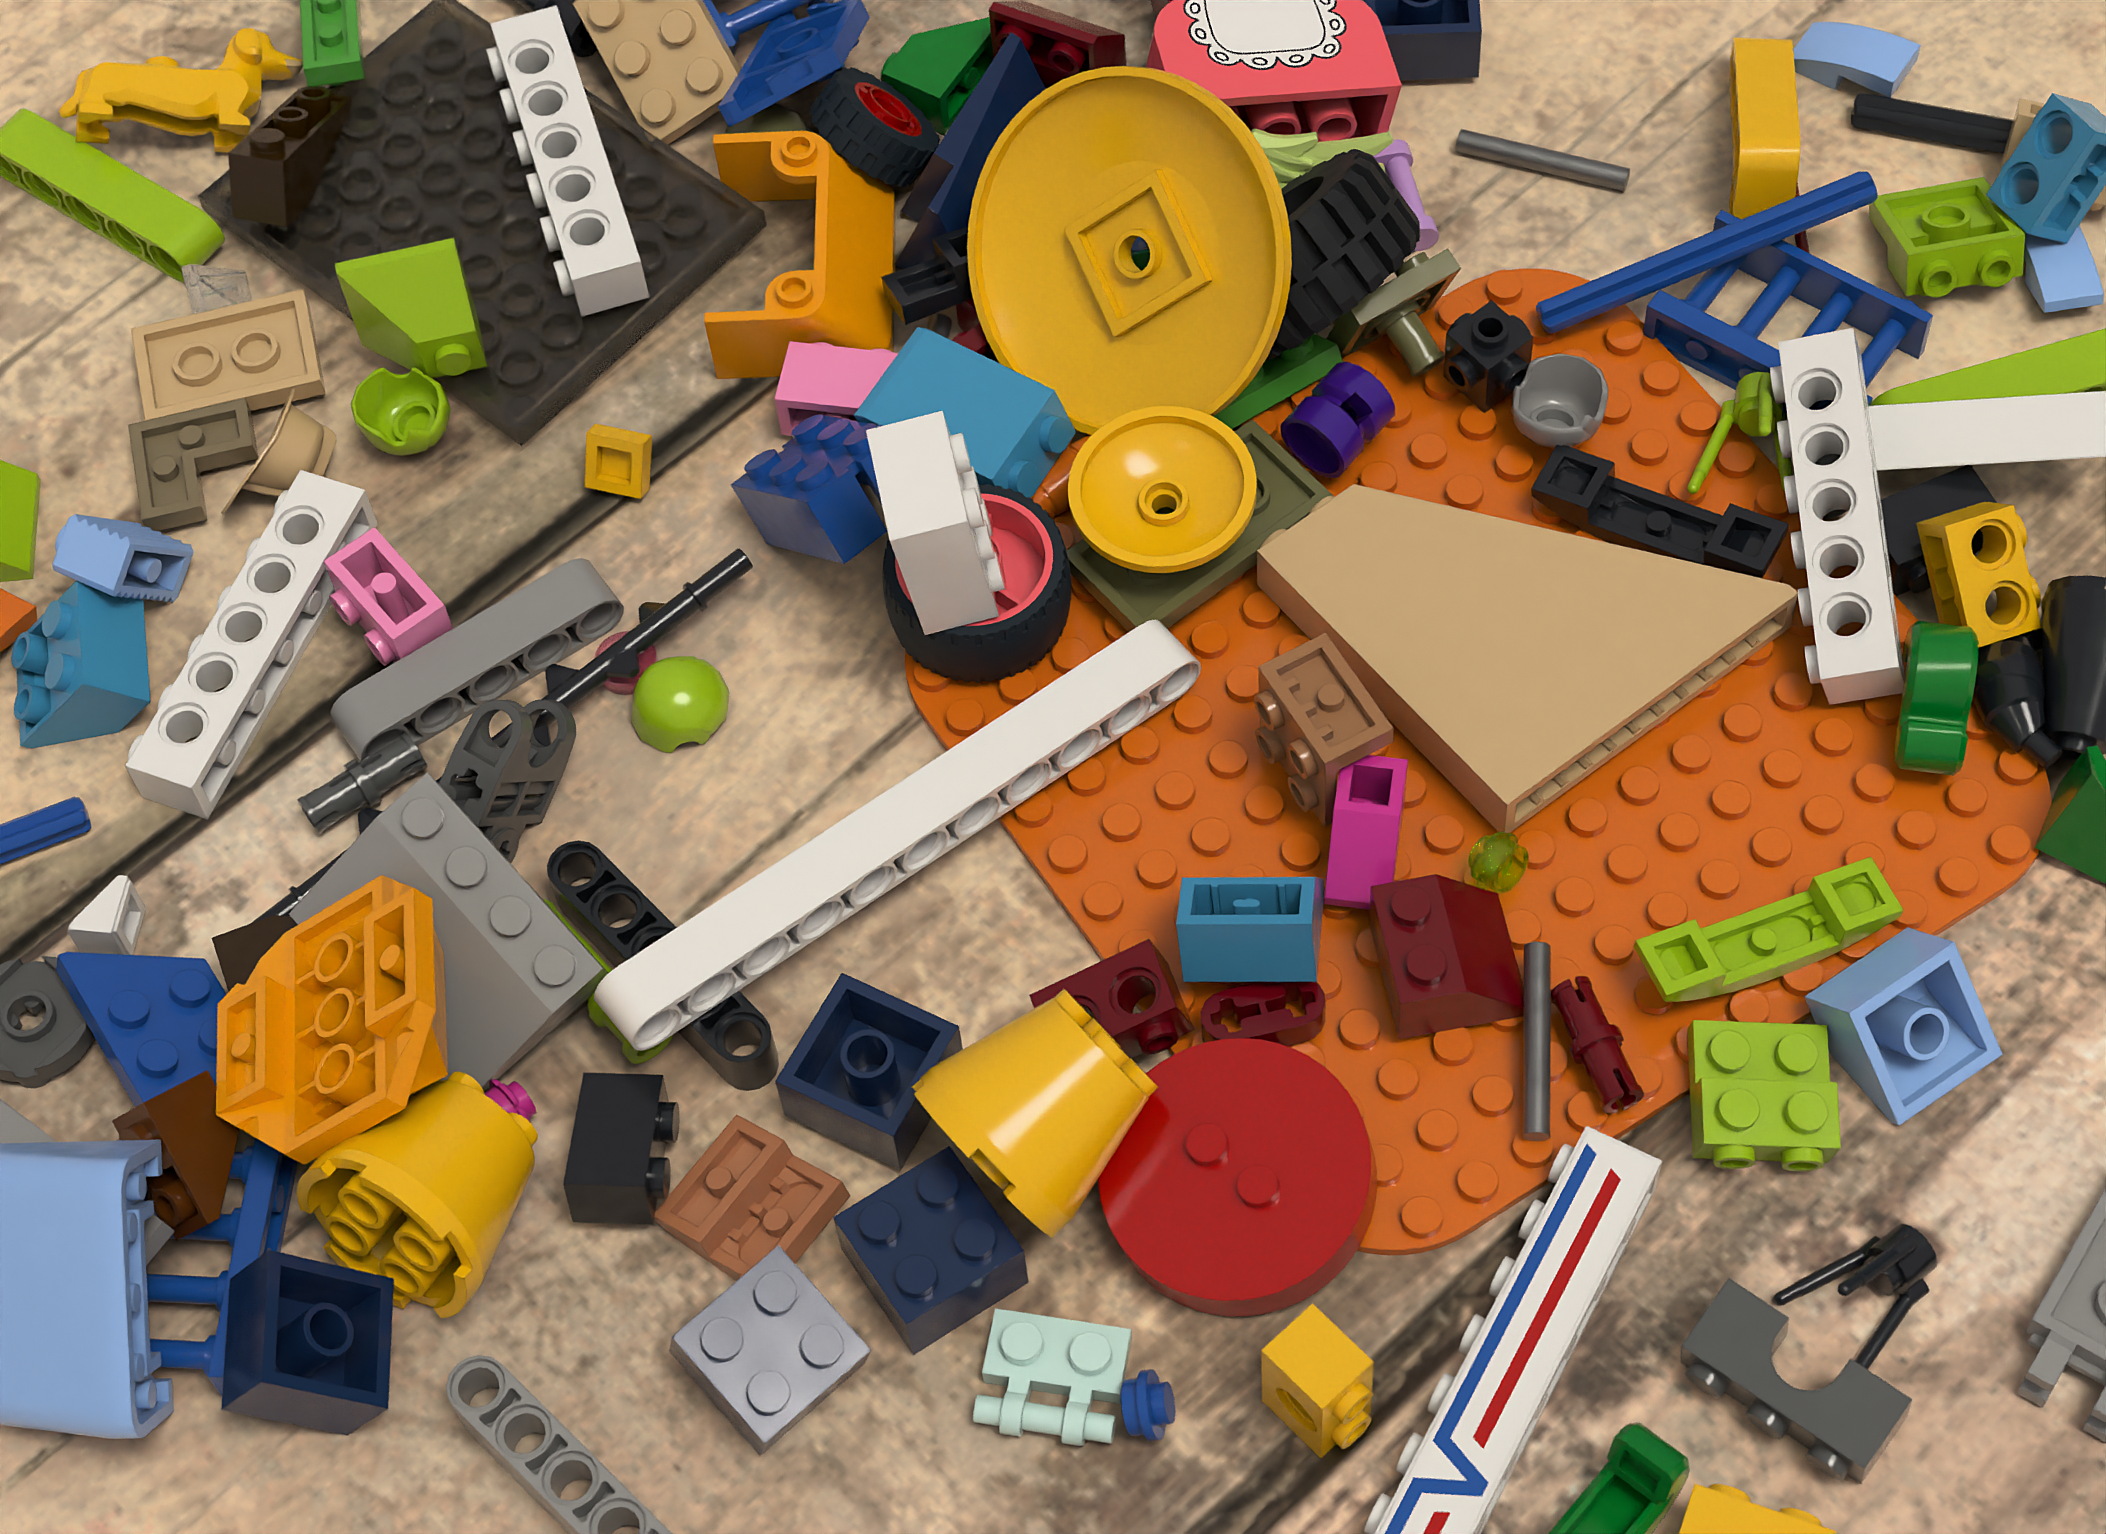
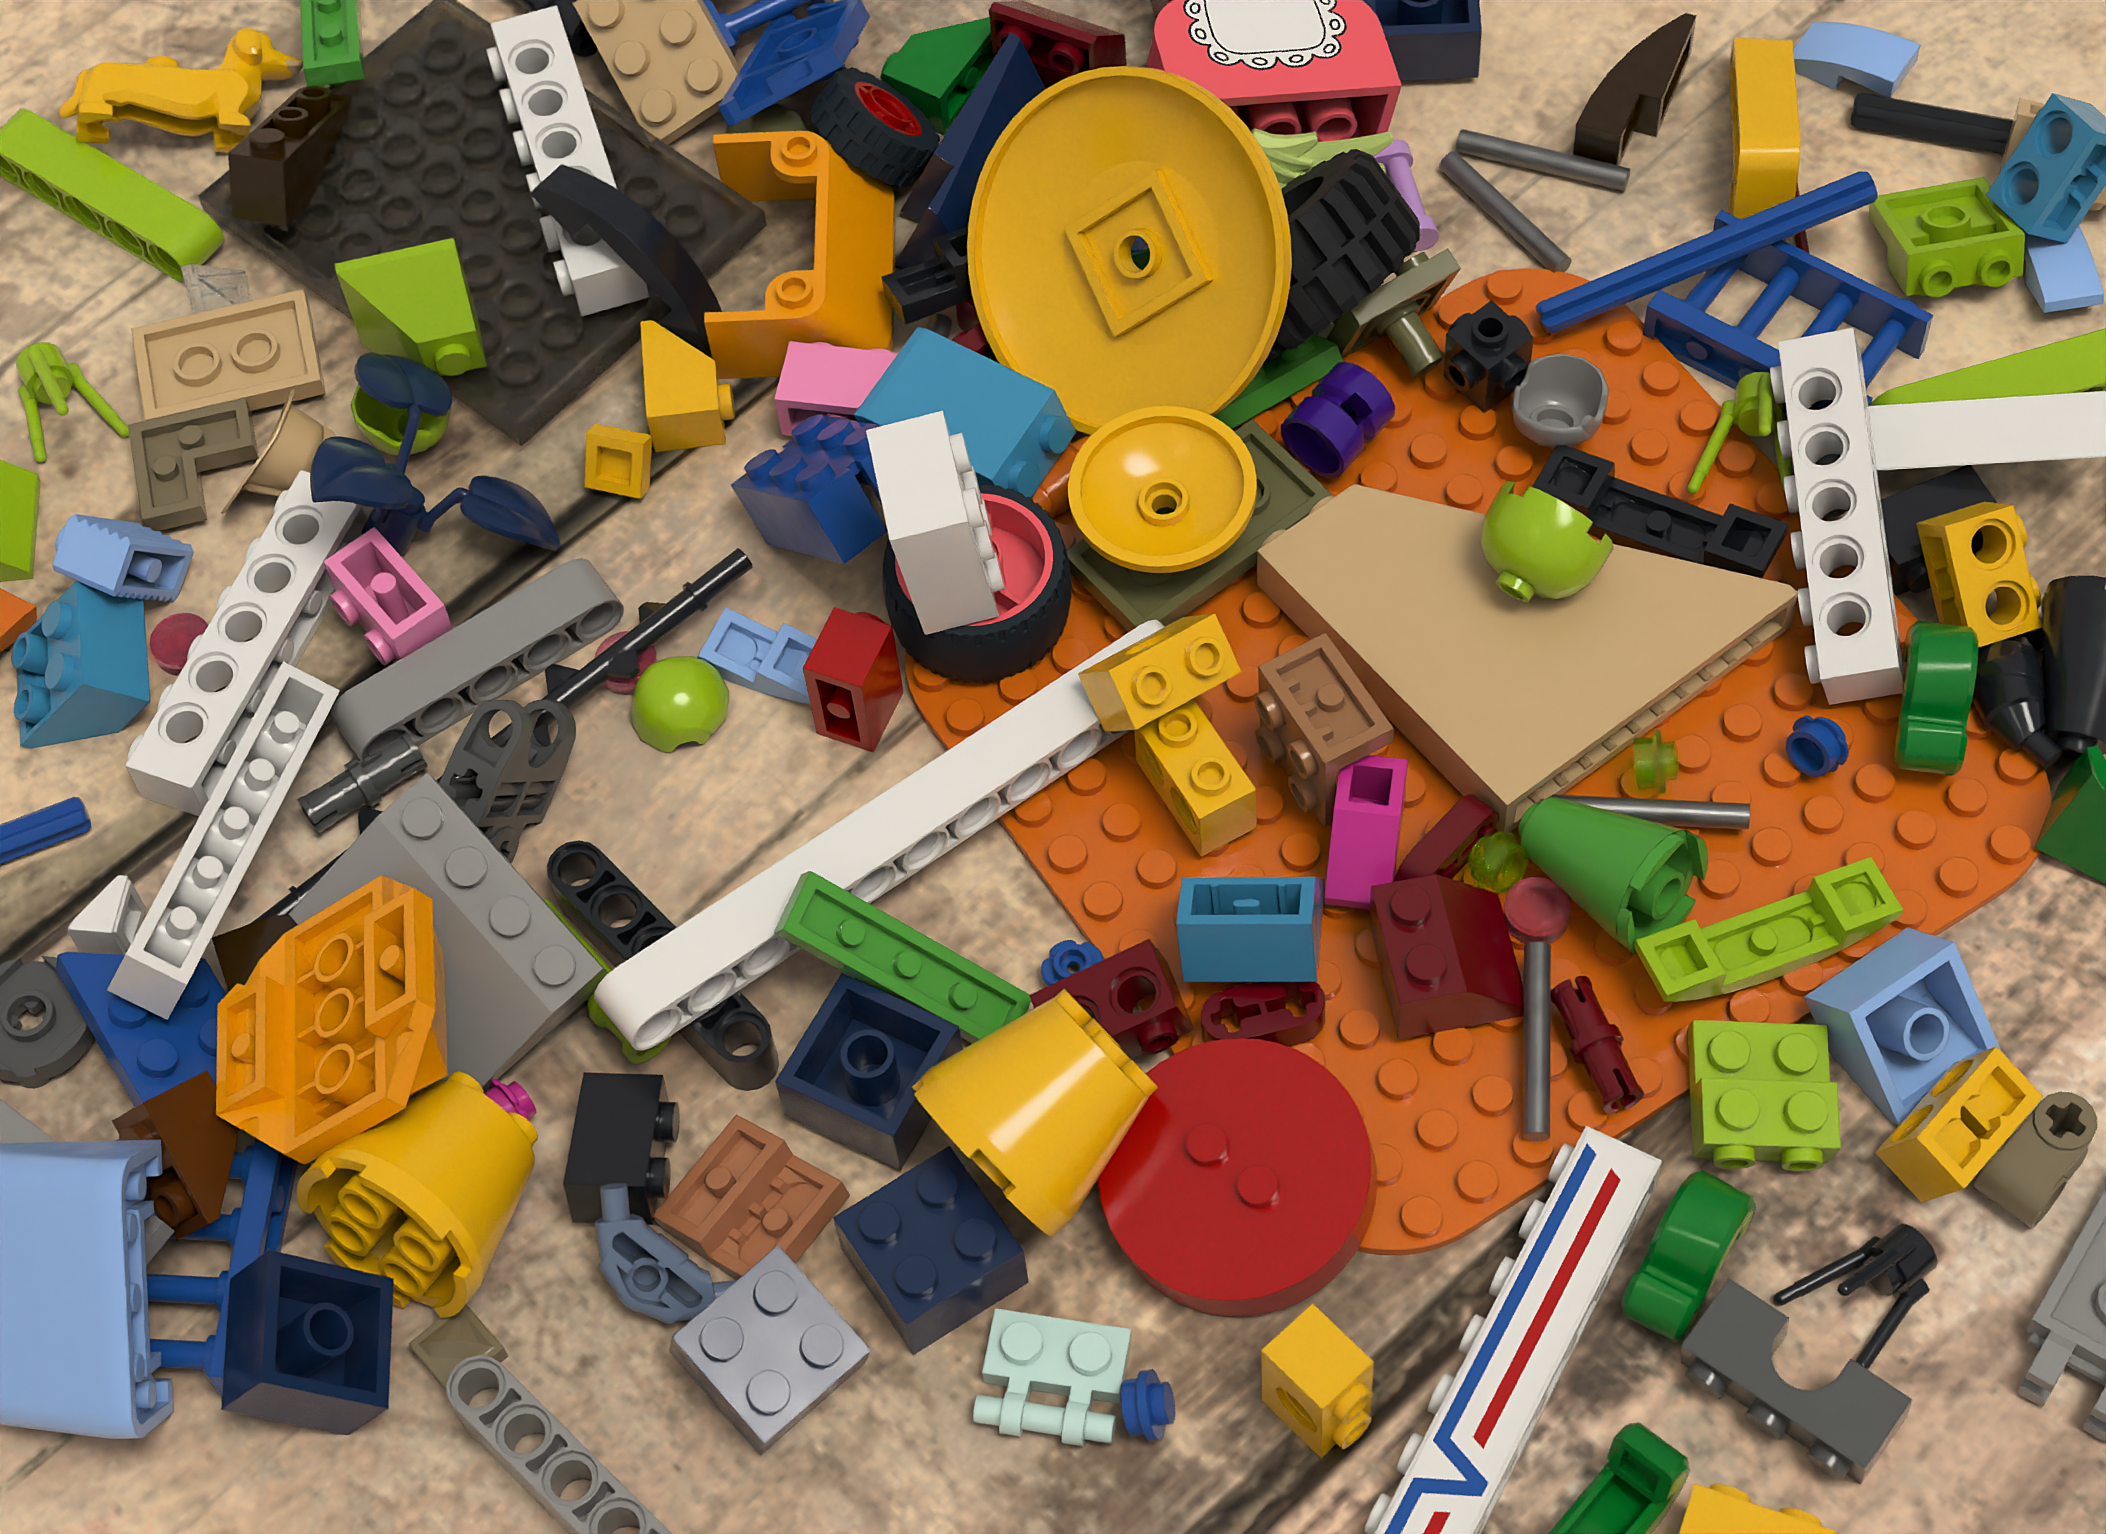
none -> lime plant [16,342,129,463]
none -> white brick [107,661,340,1020]
none -> clear pink tile [150,613,208,676]
none -> dark blue plant [310,352,560,556]
none -> dark tan tile [408,1304,508,1392]
none -> black slope [530,164,722,357]
none -> sand blue piece [595,1183,737,1325]
none -> yellow slope [640,320,735,452]
none -> light blue slope [697,607,817,704]
none -> bright green plate [774,871,1031,1044]
none -> red brick [803,607,904,753]
none -> blue plate [1041,940,1104,986]
none -> yellow brick [1078,613,1242,732]
none -> yellow brick [1134,699,1257,857]
none -> dark red beam [1394,794,1499,882]
none -> flat silver bar [1439,151,1572,273]
none -> lime cylinder [1480,481,1614,603]
none -> clear pink tile [1503,877,1571,944]
none -> bright green cone [1518,796,1708,954]
none -> flat silver bar [1552,794,1750,829]
none -> dark brown slope [1573,13,1696,166]
none -> green animal [1620,1170,1756,1343]
none -> clear neon green plate [1633,730,1679,794]
none -> blue plate [1786,715,1849,777]
none -> yellow brick [1875,1046,2043,1203]
none -> dark tan piece [1974,1092,2097,1229]

